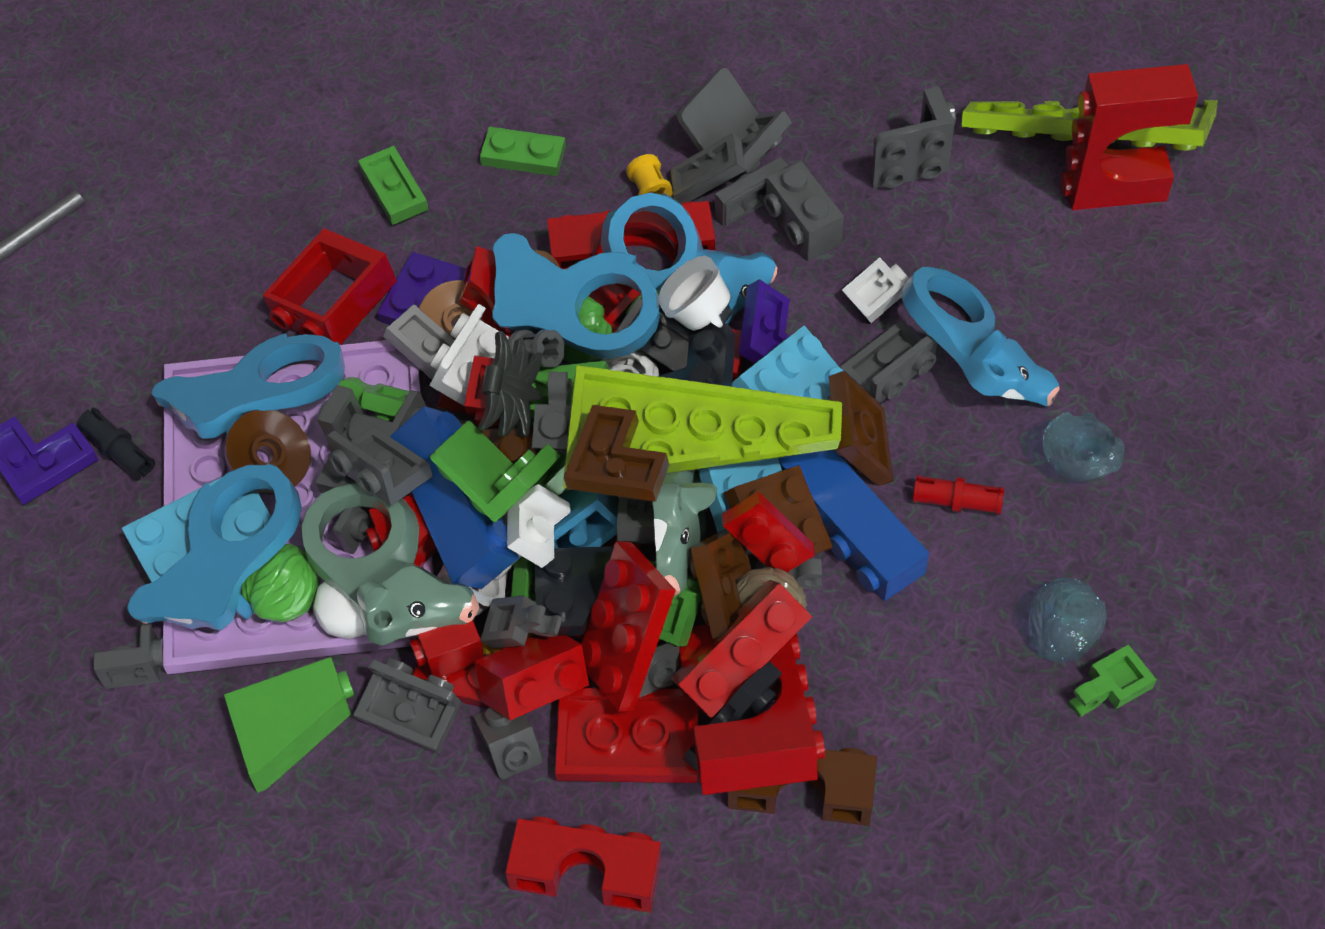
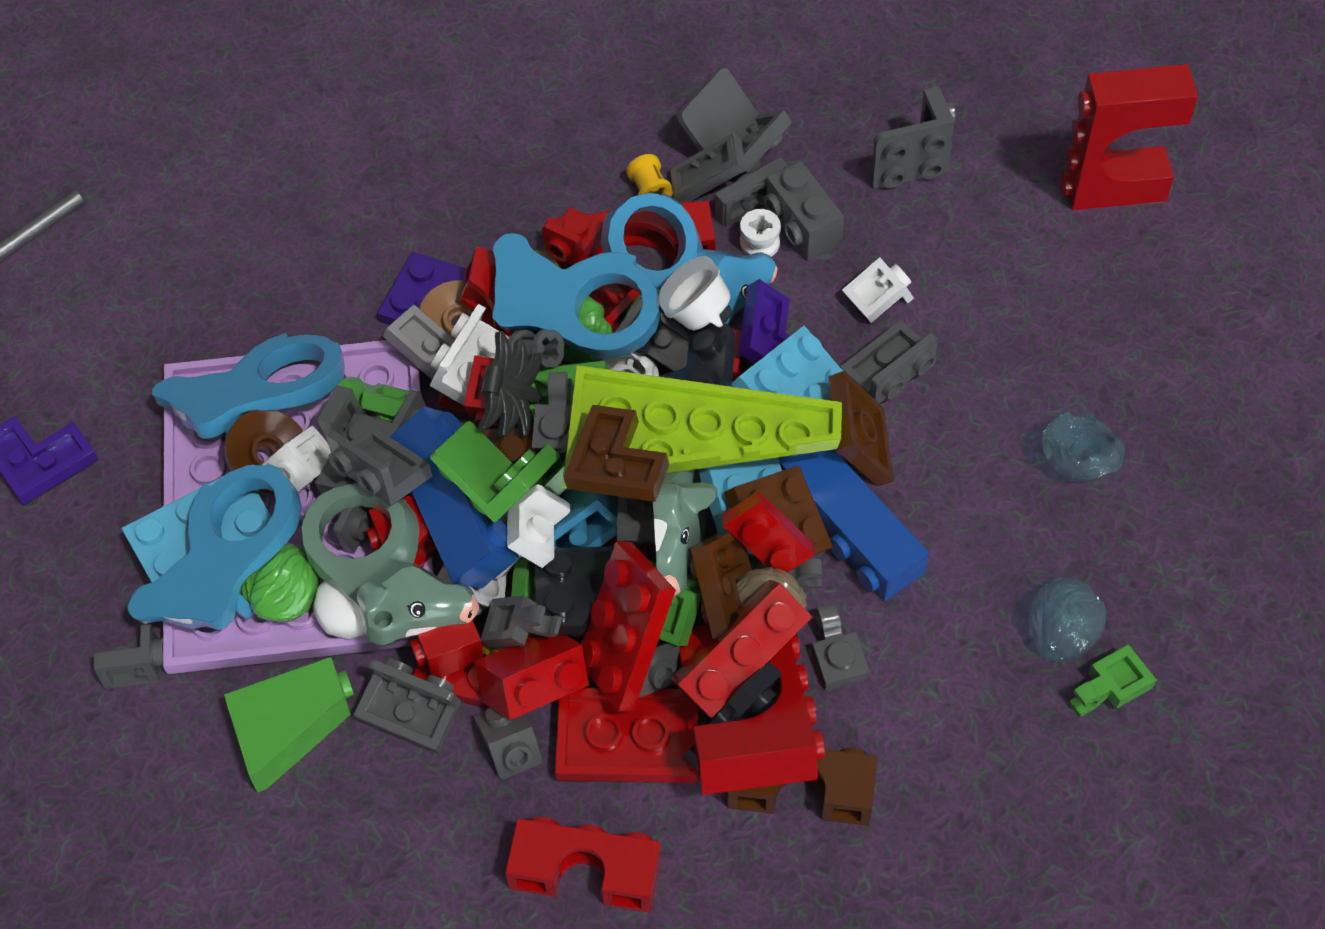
black pin [76,408,155,481] -> none
red window [262,228,397,345] -> none
bright green plate [358,146,428,225] -> none
bright green plate [480,127,566,176] -> none
dark azure animal [901,267,1059,406] -> none
red pin [913,475,1005,515] -> none
lime wing [962,100,1218,151] -> none
none -> white bracket [262,425,331,492]
none -> red bracket [542,207,603,265]
none -> white wheel [740,209,781,257]
none -> dark grey plate [812,603,870,690]

